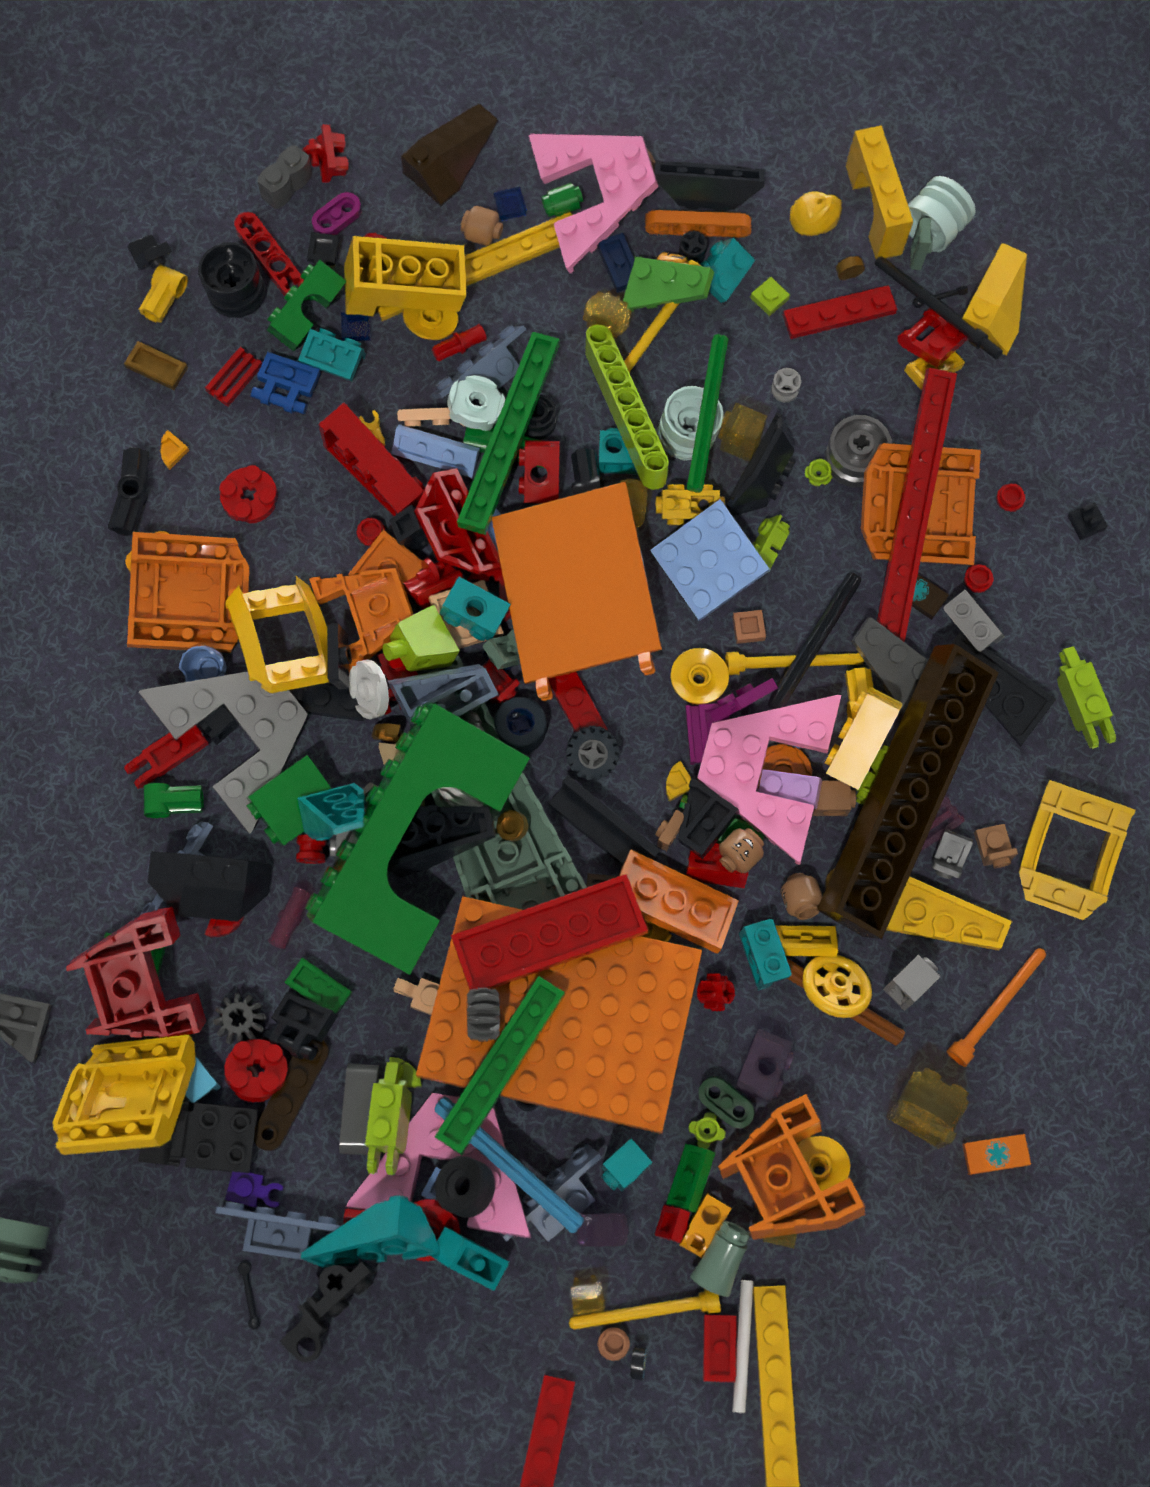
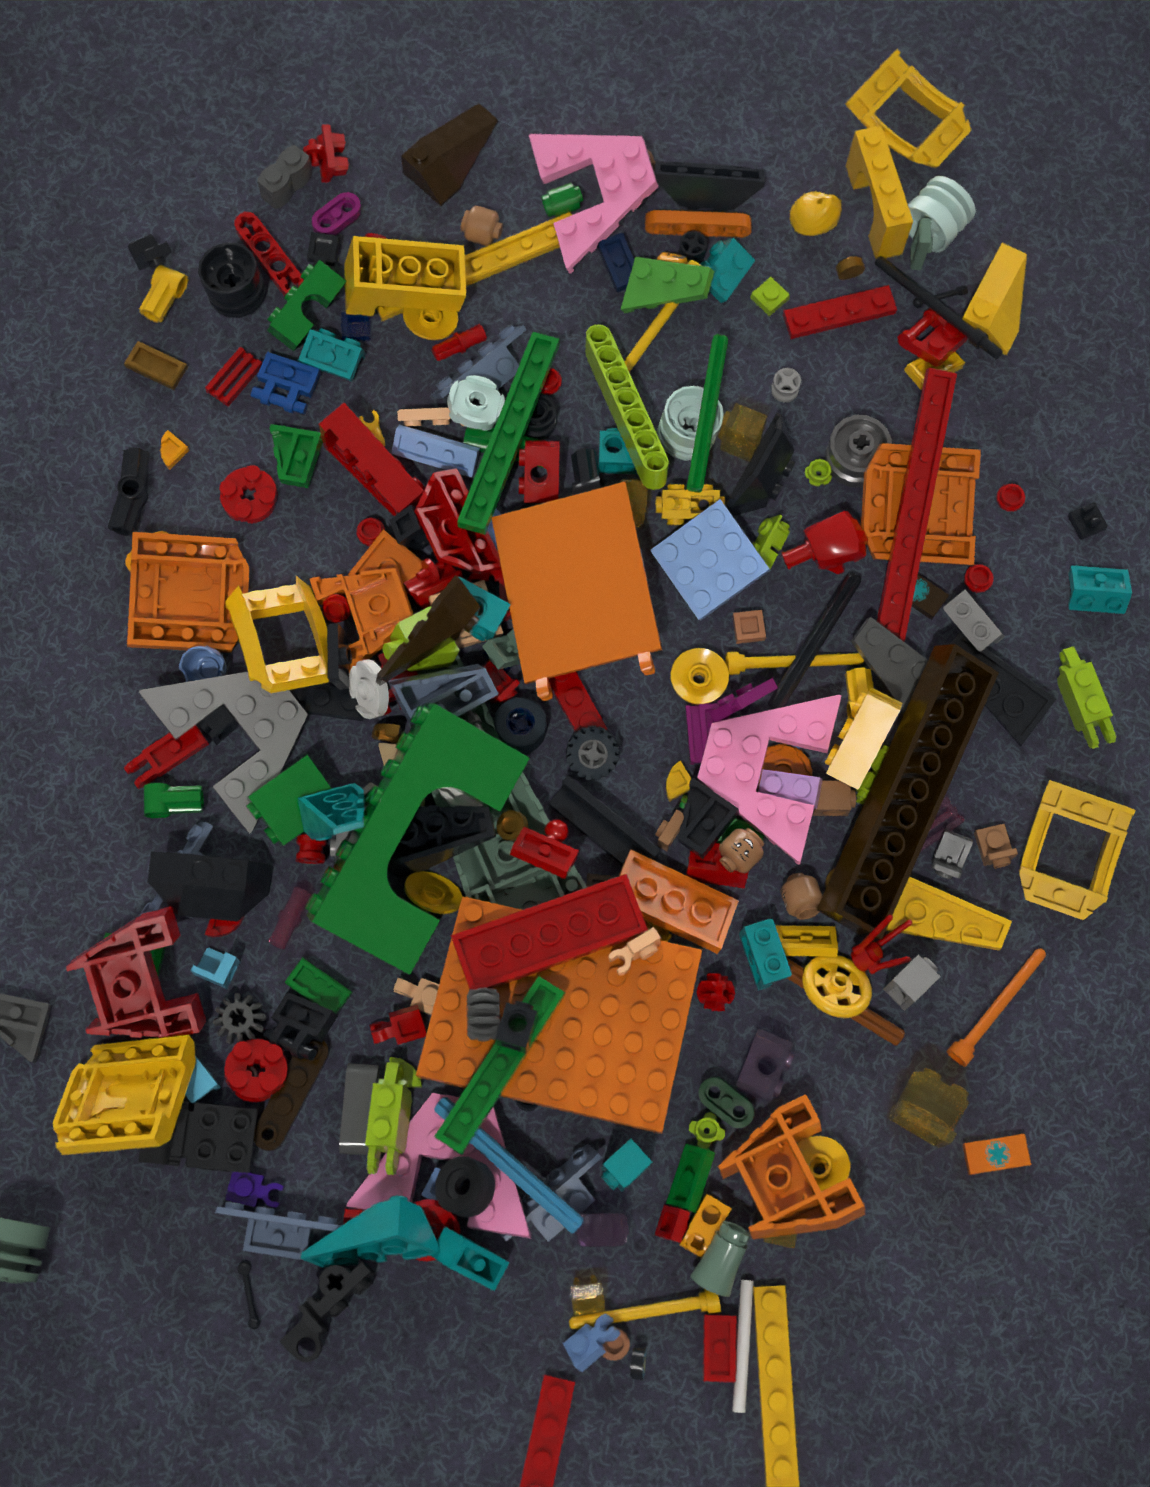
clear blue tile [493,186,527,221] -> none
clear yellow gear [582,291,632,339] -> none
none -> medium azure panel [190,948,240,989]
none -> green wing [269,424,323,488]
none -> red plate [323,594,351,623]
none -> red plate [370,1004,426,1045]
none -> dark brown wedge [376,575,480,686]
none -> yellow dish [404,871,462,914]
none -> black brick [495,1001,538,1054]
none -> red plate [510,819,579,879]
none -> red plate [541,368,562,395]
none -> medium blue plate [563,1314,620,1372]
none -> light nougat plate [608,927,661,976]
none -> red piece [781,511,868,574]
none -> yellow wedge [845,49,971,168]
none -> red plant [851,915,912,975]
none -> teal bracket [1068,565,1132,614]

